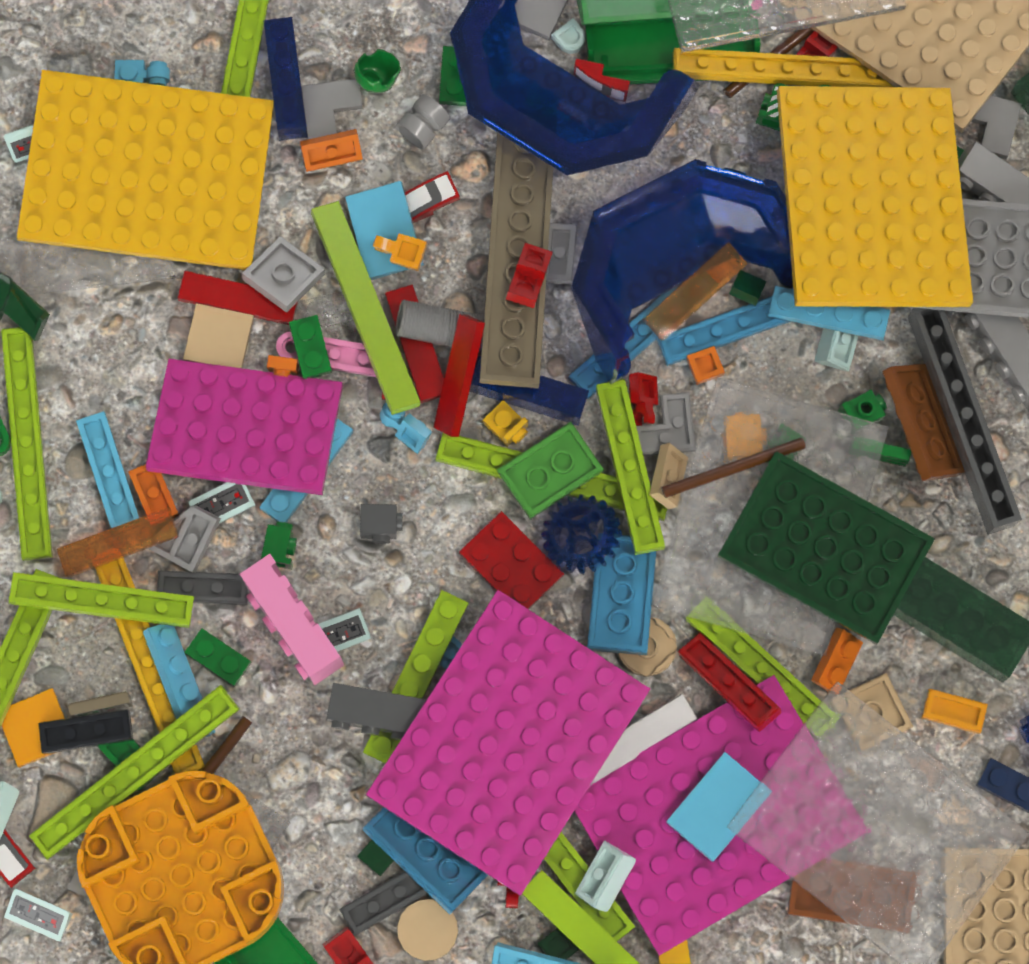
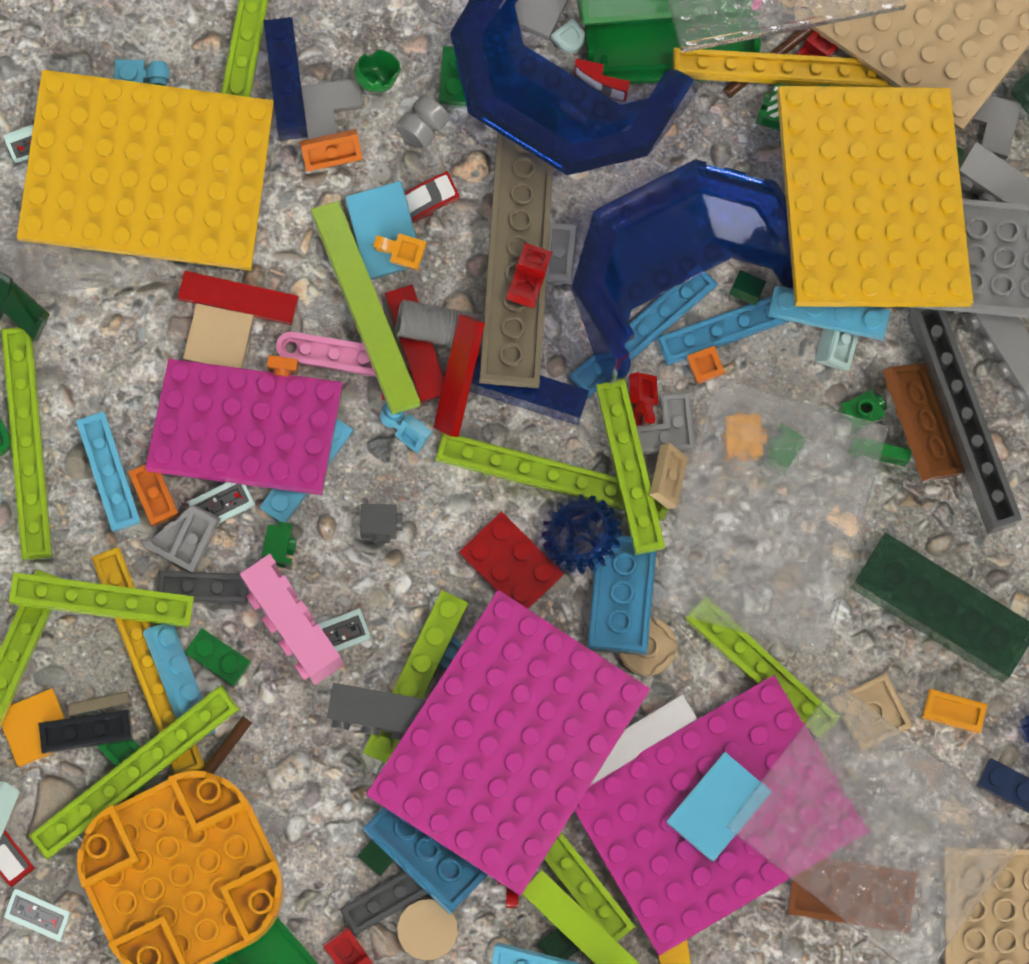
clear orange tile [57,508,179,578] -> none
light grey plate [242,236,325,313] -> none
green plate [289,315,332,379] -> none
yellow bracket [482,400,528,447] -> none
bright green tile [497,422,604,520] -> none
light aqua slope [575,840,636,912] -> none
clear orange tile [643,242,747,341] -> none
reddish brown piece [661,437,806,498] -> none
red tile [678,633,782,732] -> none
dark green plate [717,451,935,645] -> none
orange plate [811,627,863,695] -> none

